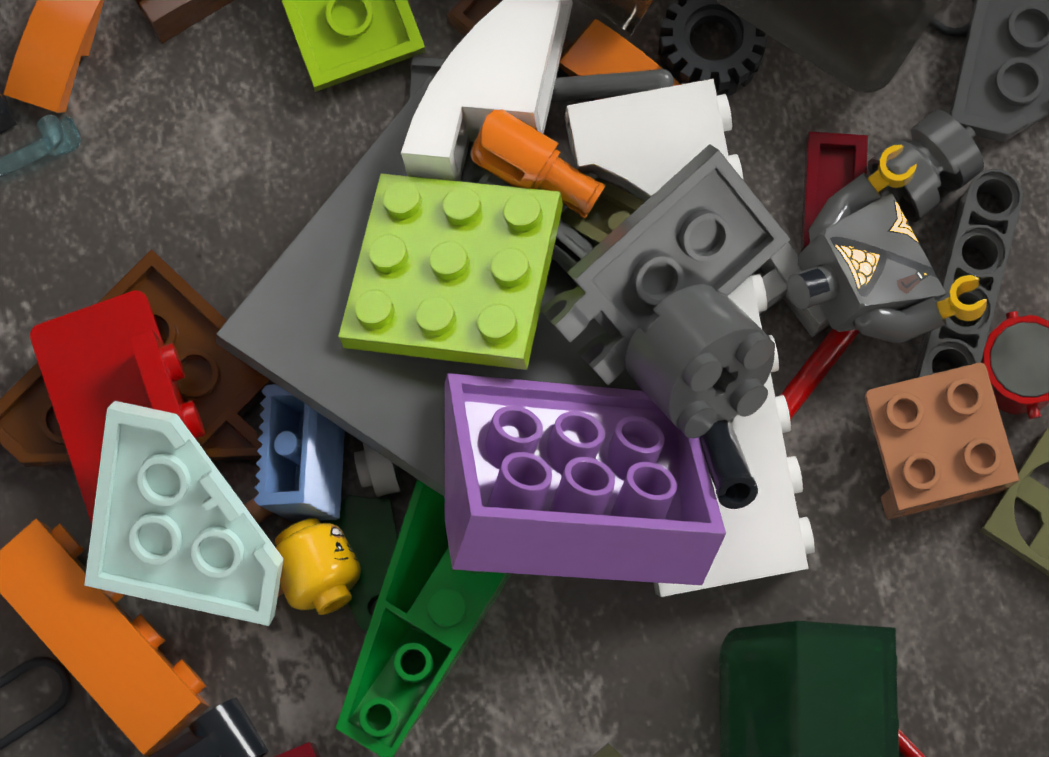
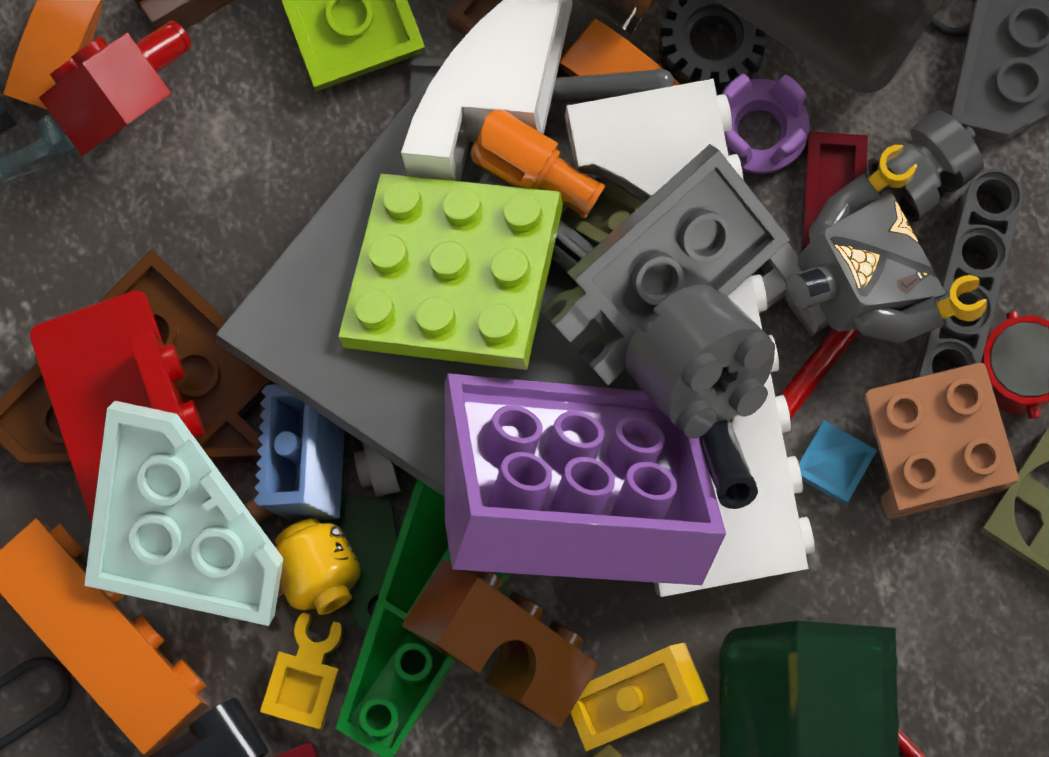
none -> red brick [39,21,191,156]
none -> yellow plate [260,613,343,731]
none -> reddish brown arch [401,560,600,729]
none -> yellow plate [570,643,709,752]
none -> medium lavender piece [722,73,810,174]
none -> dark azure tile [799,420,877,505]

